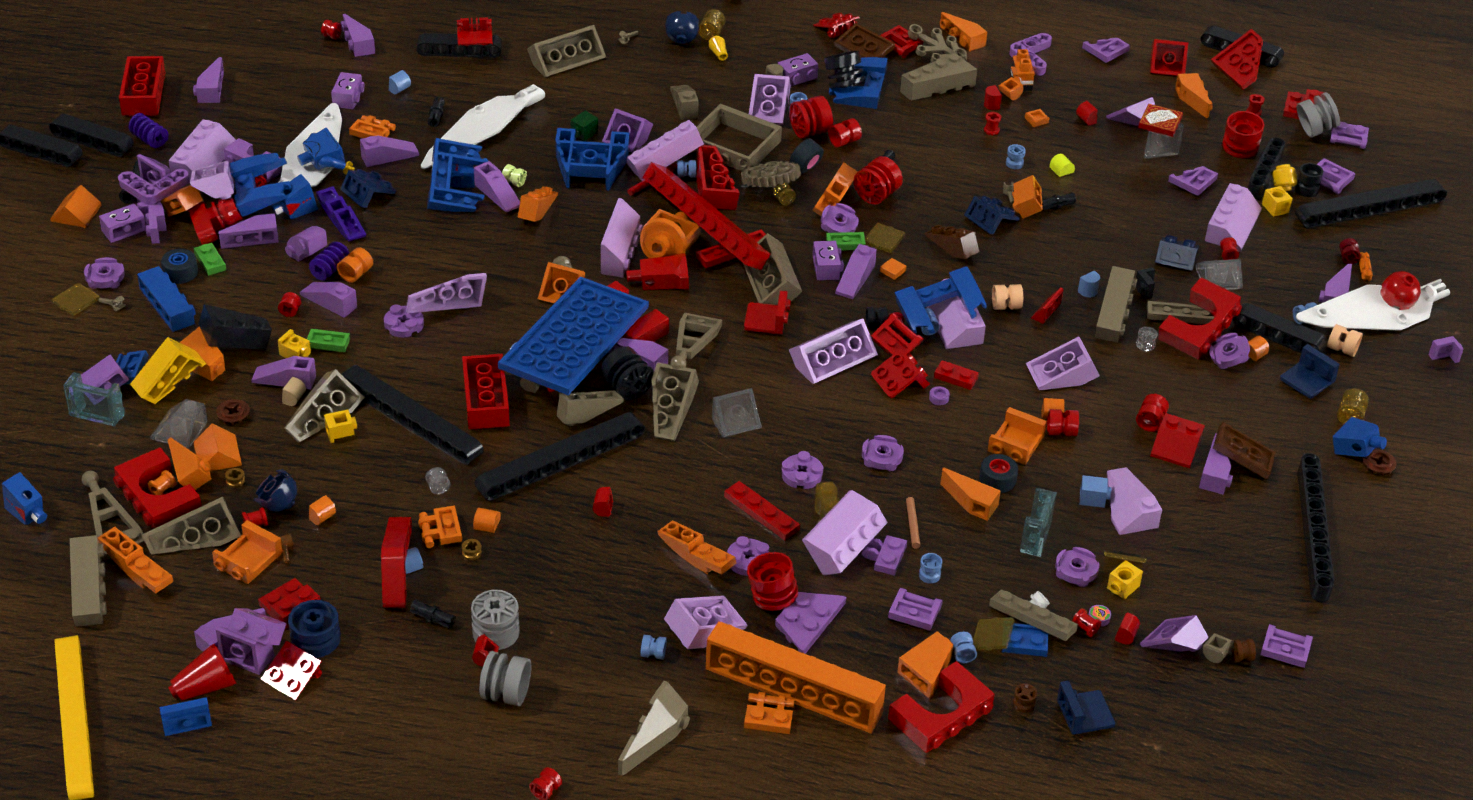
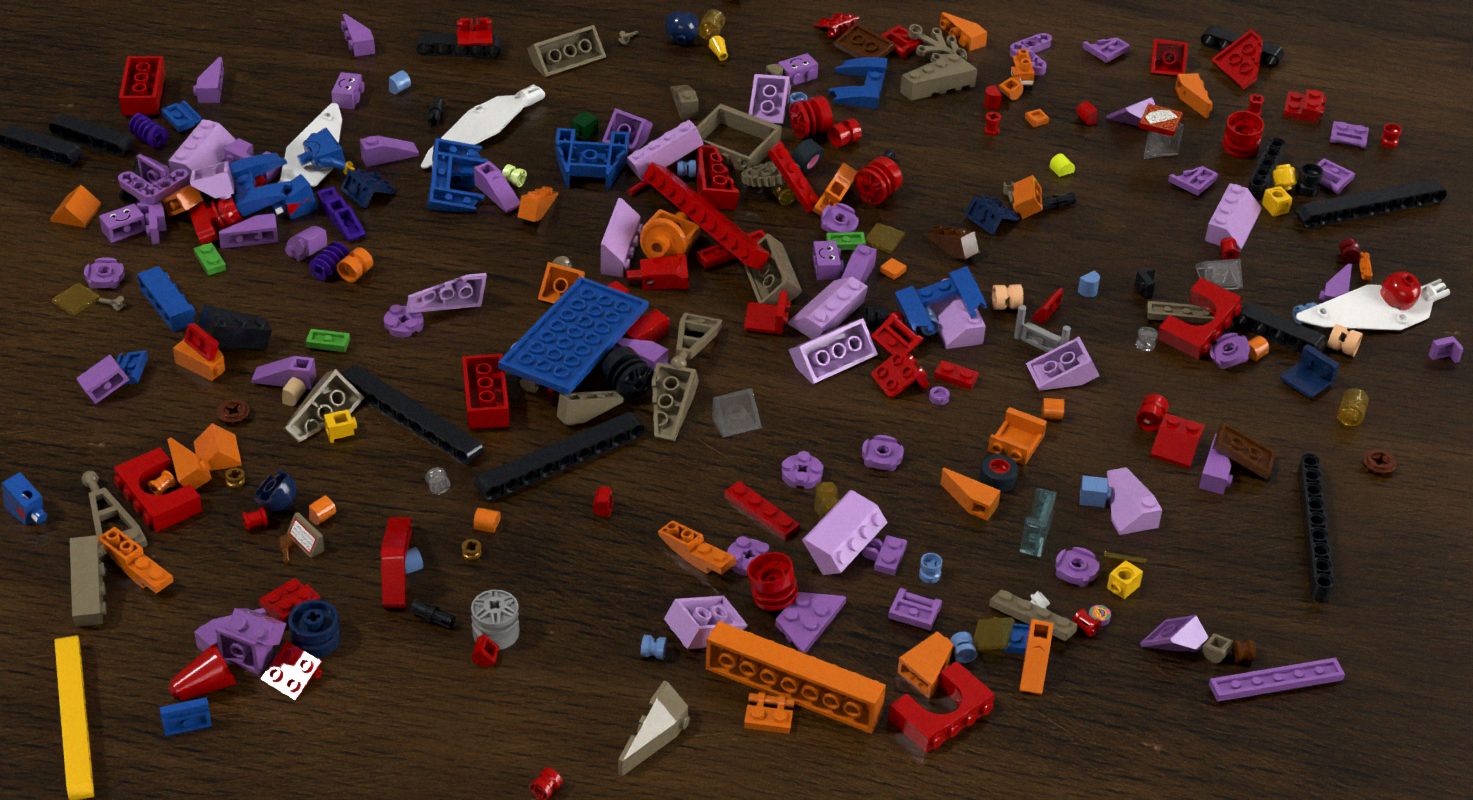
clear light blue panel [63,372,125,427] -> none
yellow wedge [130,337,207,404] -> none
dark tan wedge [142,497,241,555] -> none
clear slope [150,399,208,449] -> none
black wheel [161,249,198,284] -> none
orange panel [212,520,283,584] -> none
red wheel [278,292,302,317] -> none
yellow brick [278,329,311,358] -> none
medium lavender slope [300,282,357,318] -> none
red wheel [321,19,342,40] -> none
orange plate [349,115,396,139] -> none
orange plate [418,505,462,548] -> none
light grey wheel [479,651,531,706] -> none
black wheel [824,50,865,88] -> none
nougat bar [906,497,921,549] -> none
medium blue wheel [1006,144,1026,169] -> none
reddish brown wheel [1013,683,1037,713] -> none
red wheel [1047,409,1079,436] -> none
dark blue bracket [1057,681,1115,735] -> none
dark tan wedge [1095,266,1137,343] -> none
red brick [1115,612,1140,645] -> none
dark blue bracket [1155,235,1199,271] -> none
medium lavender plate [1261,624,1313,668] -> none
light grey wheel [1296,92,1340,137] -> none
blue torso [1332,417,1387,457] -> none
none -> blue plate [161,100,202,132]
none -> red plate [184,323,219,361]
none -> slope [287,512,324,558]
none -> red plate [767,141,819,213]
none -> lavender slope [788,277,868,339]
none -> light grey plate [1014,305,1071,352]
none -> orange slope [1019,619,1054,695]
none -> medium lavender plate [1209,658,1345,702]
none -> red wheel [1380,123,1402,148]

